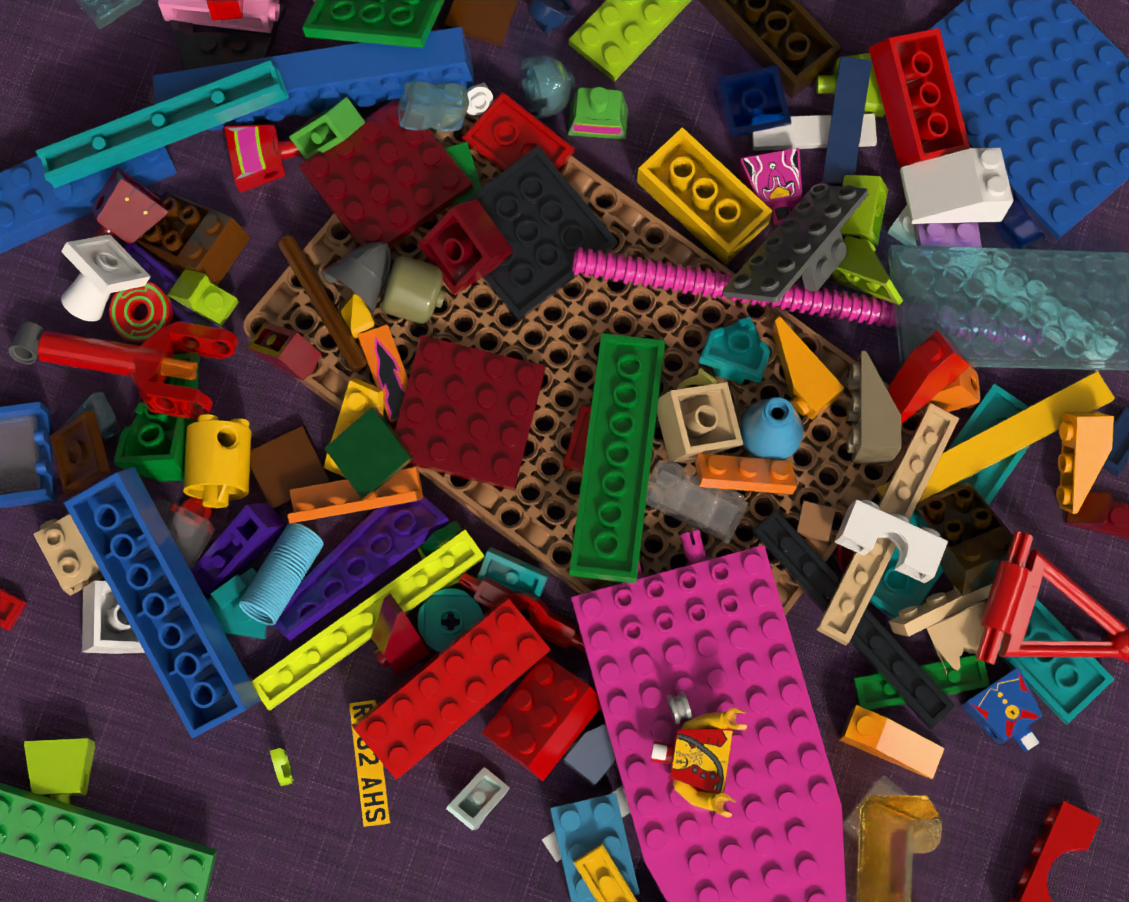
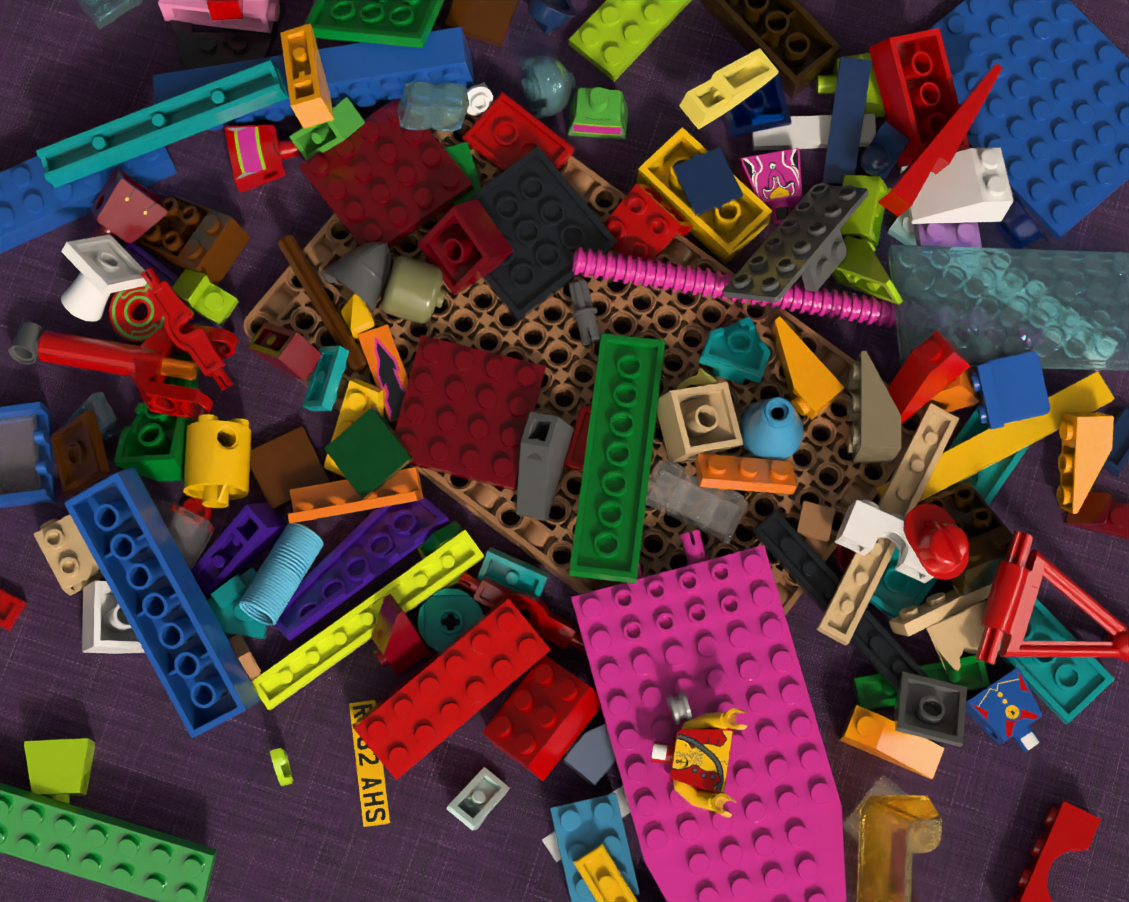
none -> red piece [141,267,233,391]
none -> medium nougat tile [229,634,261,680]
none -> light orange slope [280,24,334,129]
none -> teal plate [302,346,349,411]
none -> dark grey slope [516,412,574,521]
none -> dark grey axle [569,280,601,345]
none -> red bracket [604,183,693,262]
none -> dark blue piece [672,147,743,216]
none -> light yellow slope [679,48,779,129]
none -> dark blue tile [858,122,911,181]
none -> red slope [878,63,1003,217]
none -> dark grey slope [893,672,967,747]
none -> red piece [904,503,969,580]
none -> blue bracket [970,351,1050,430]

